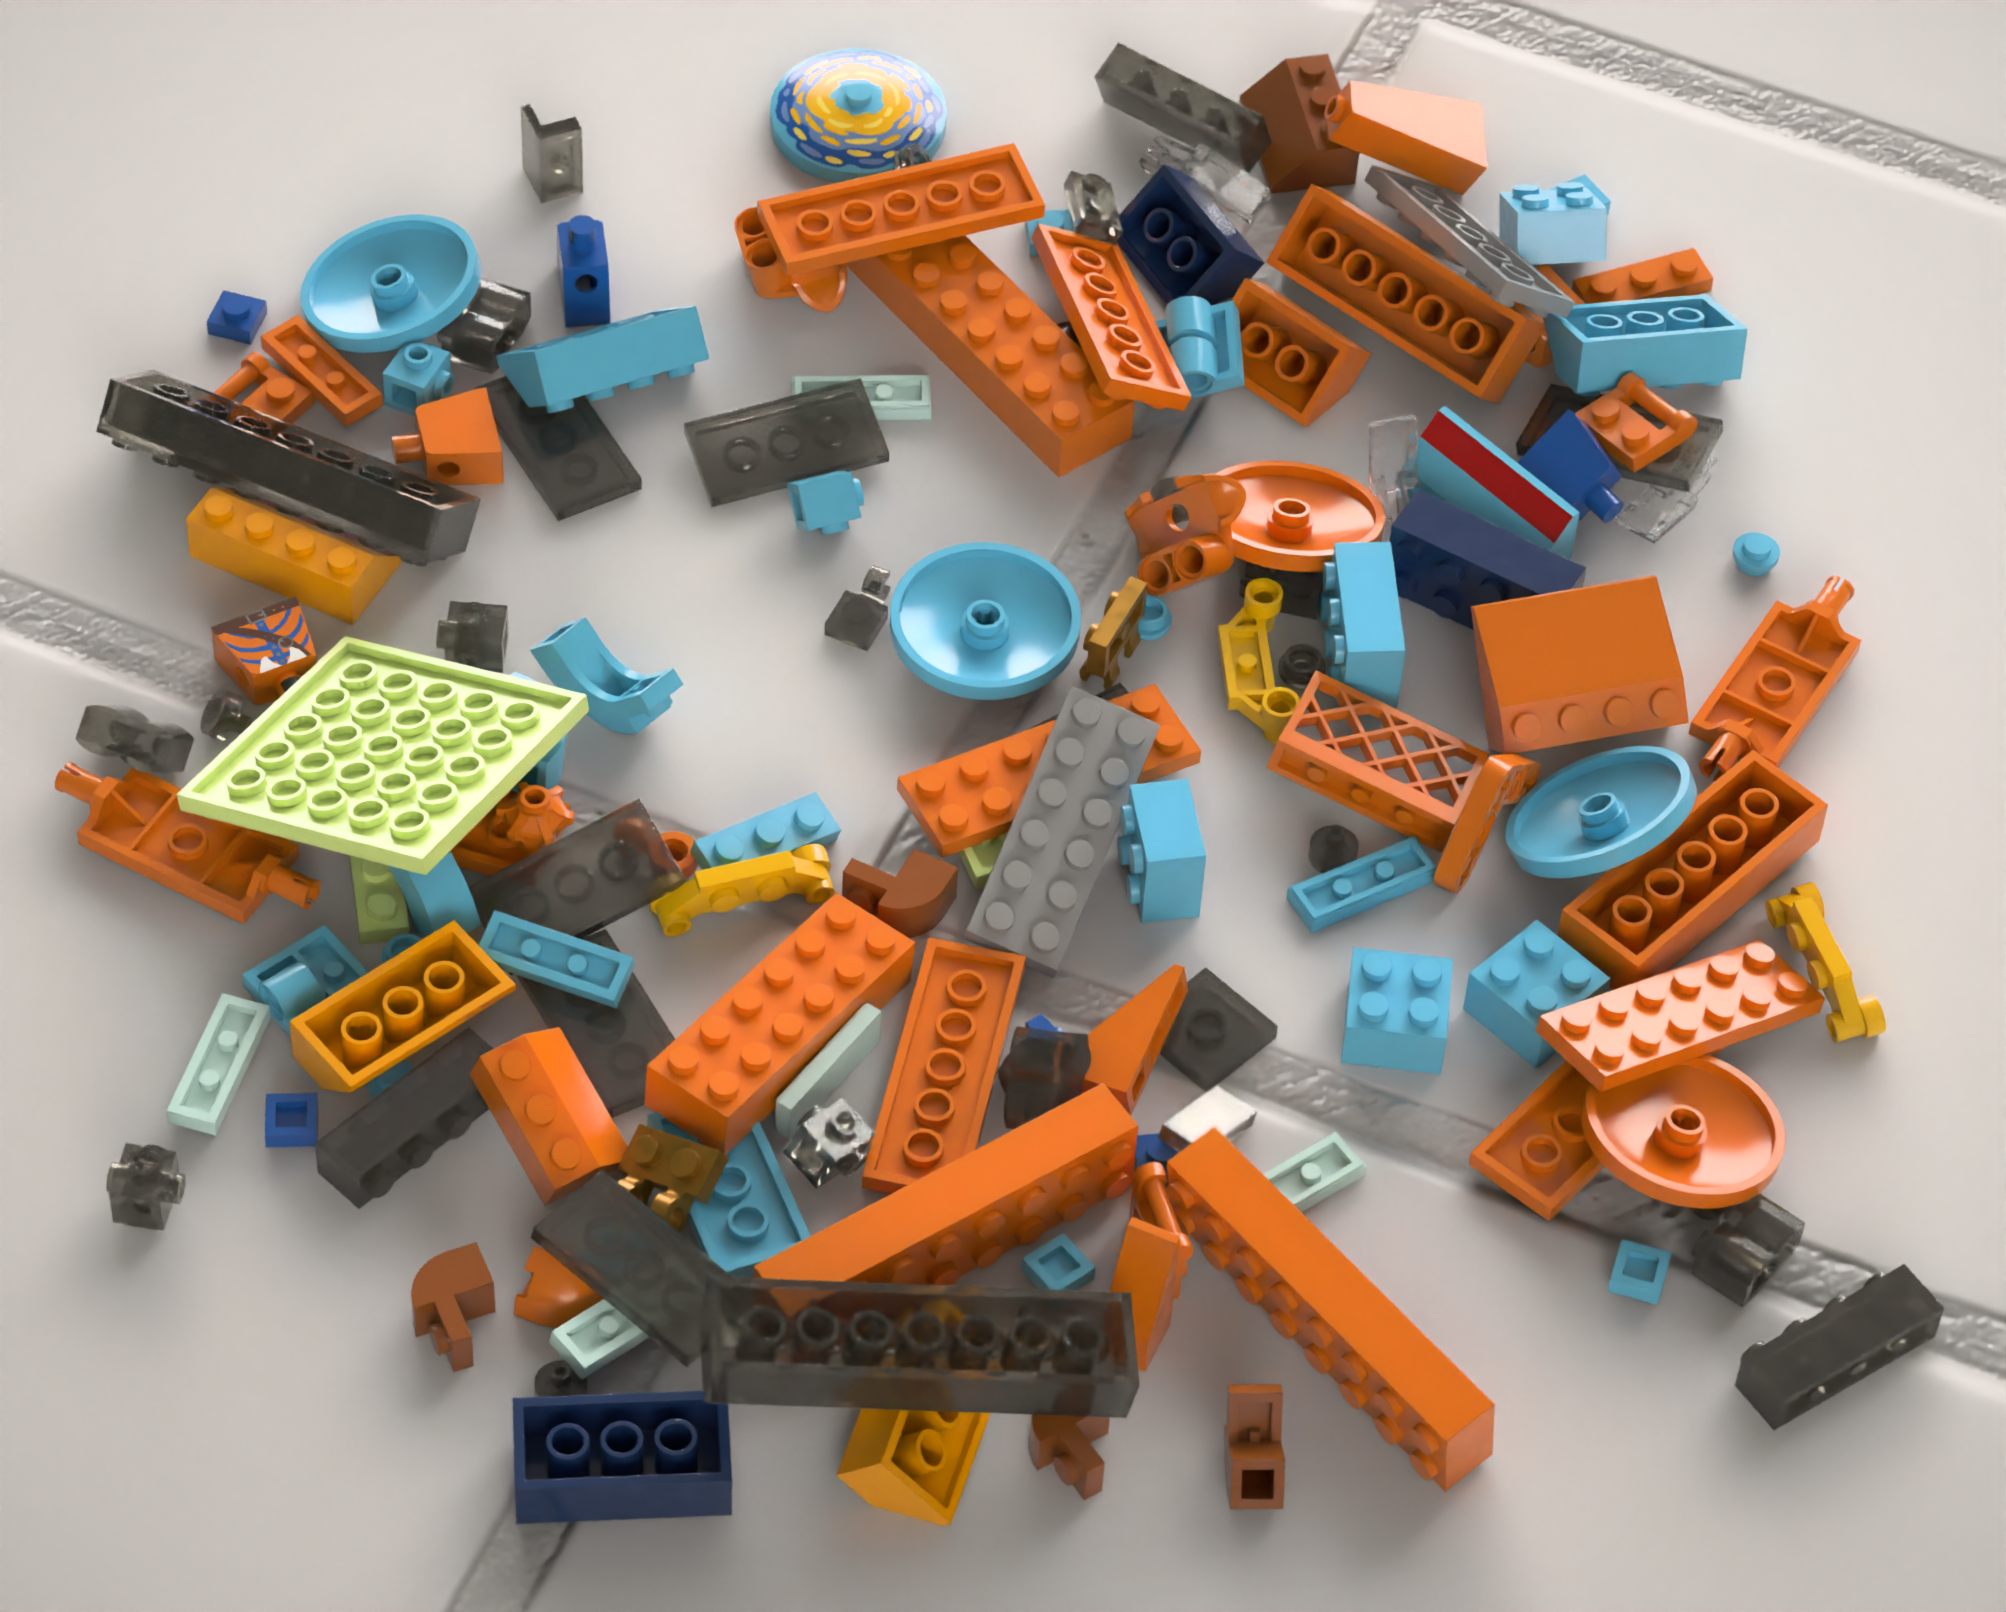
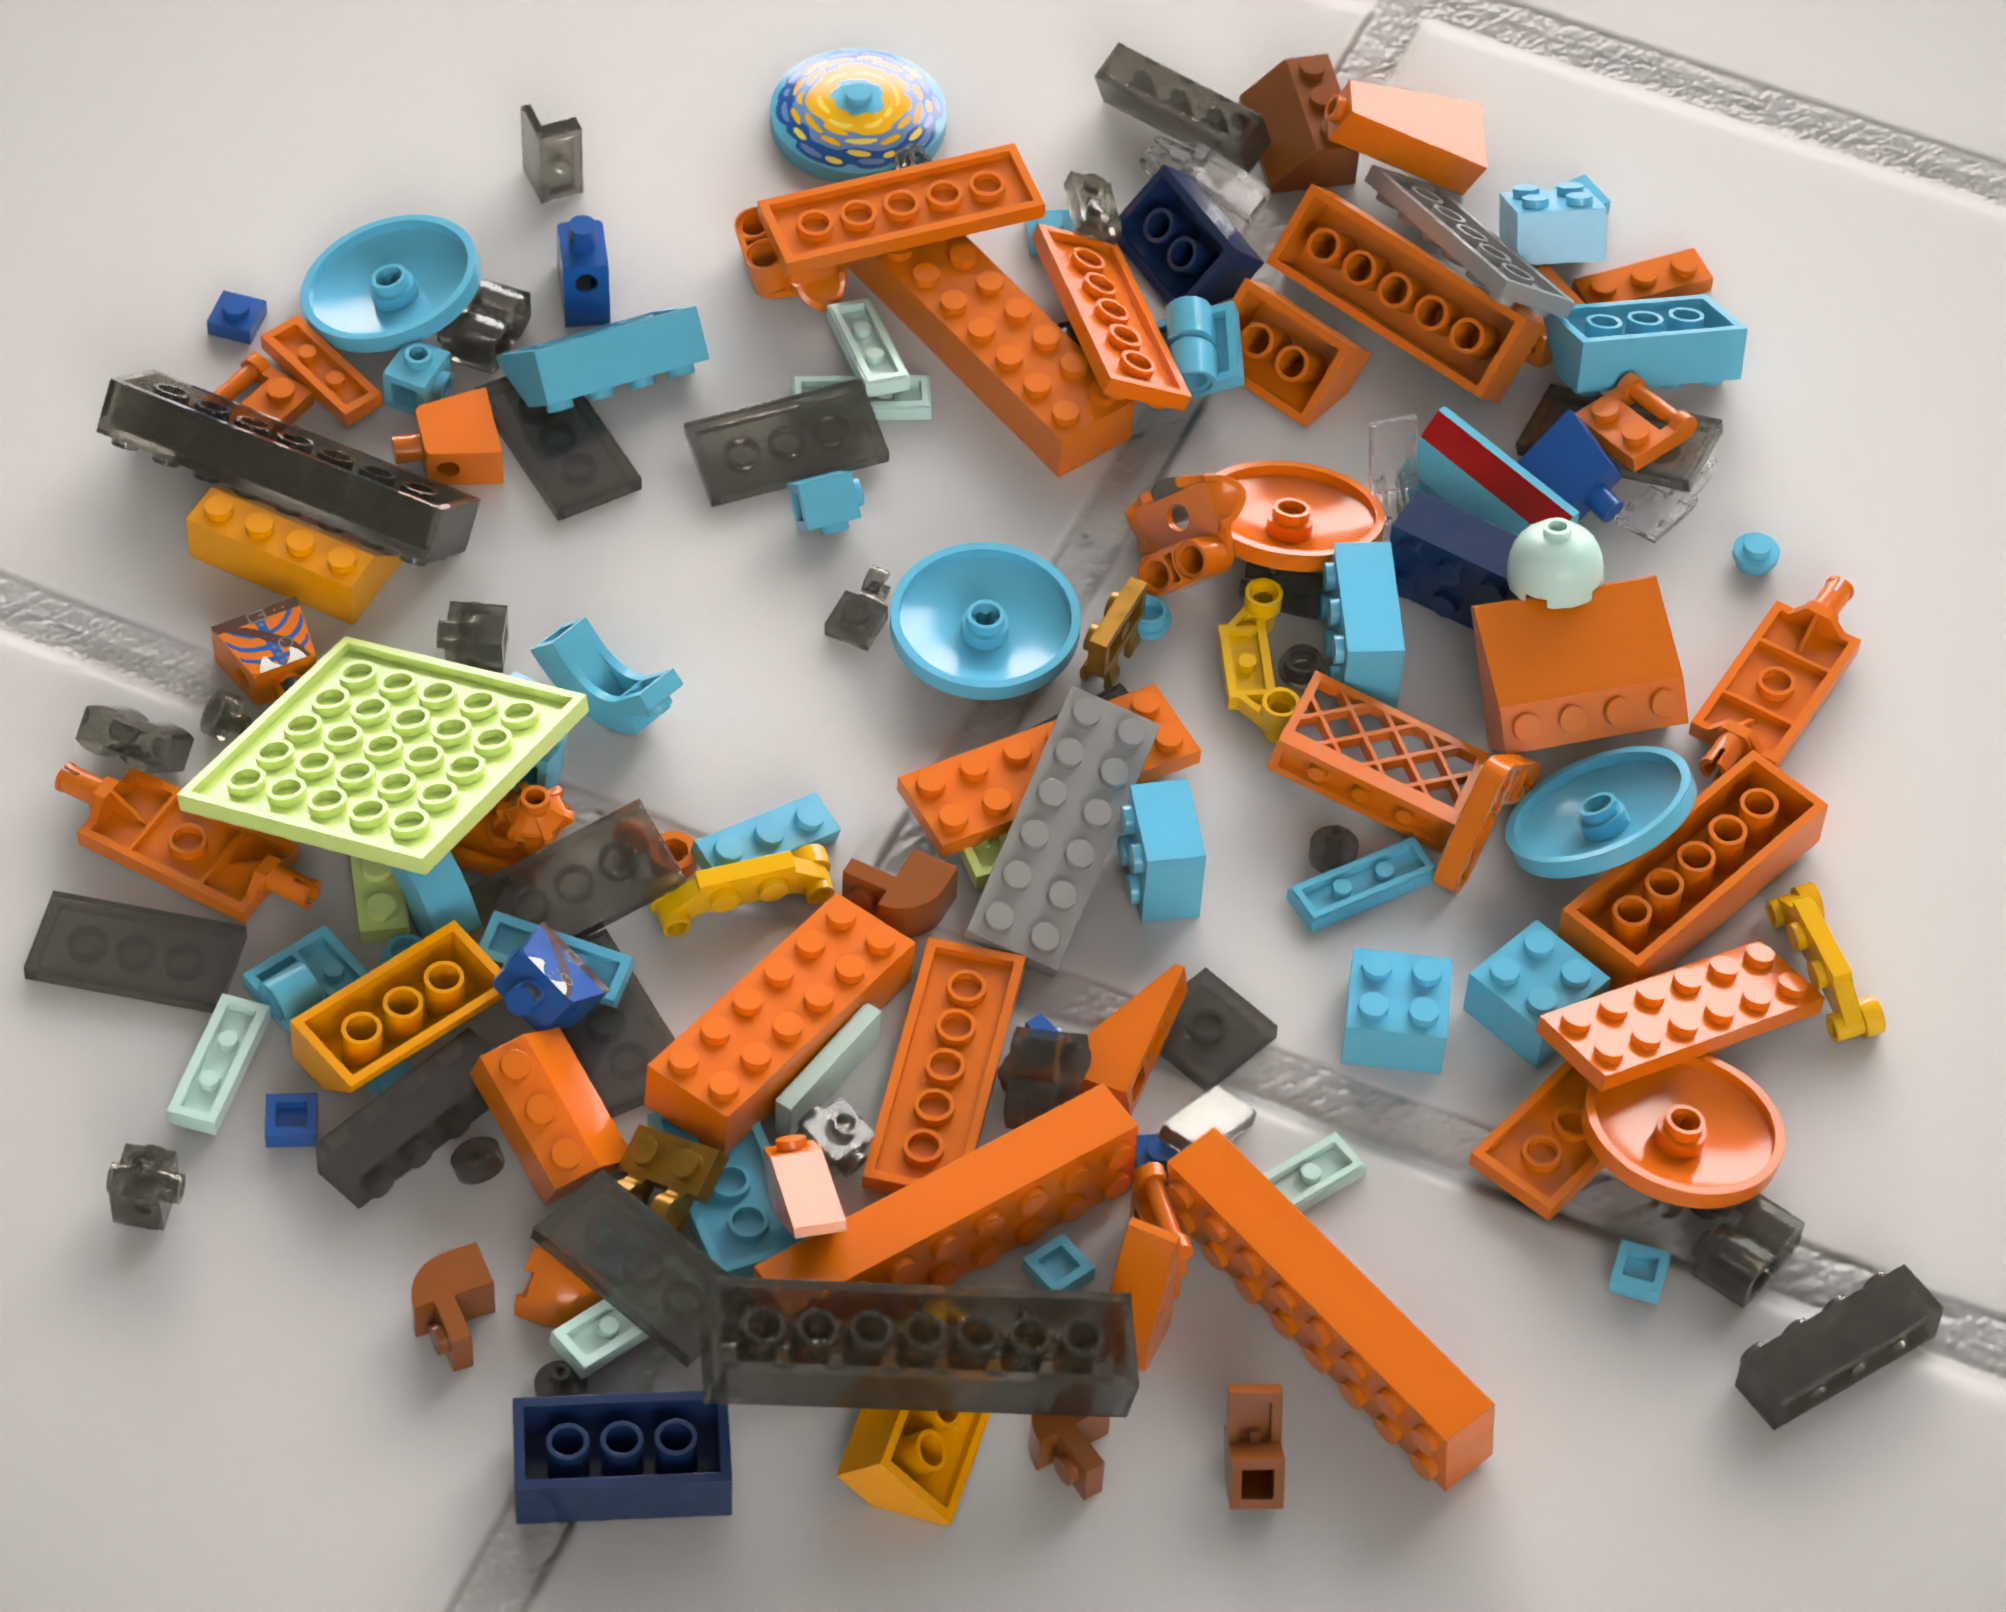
none -> clear smoke tile [23,890,248,1013]
none -> clear smoke tile [450,1136,505,1184]
none -> blue torso [492,921,610,1031]
none -> slope [763,1134,847,1239]
none -> light aqua tile [827,298,910,398]
none -> light aqua cylinder [1507,518,1604,609]

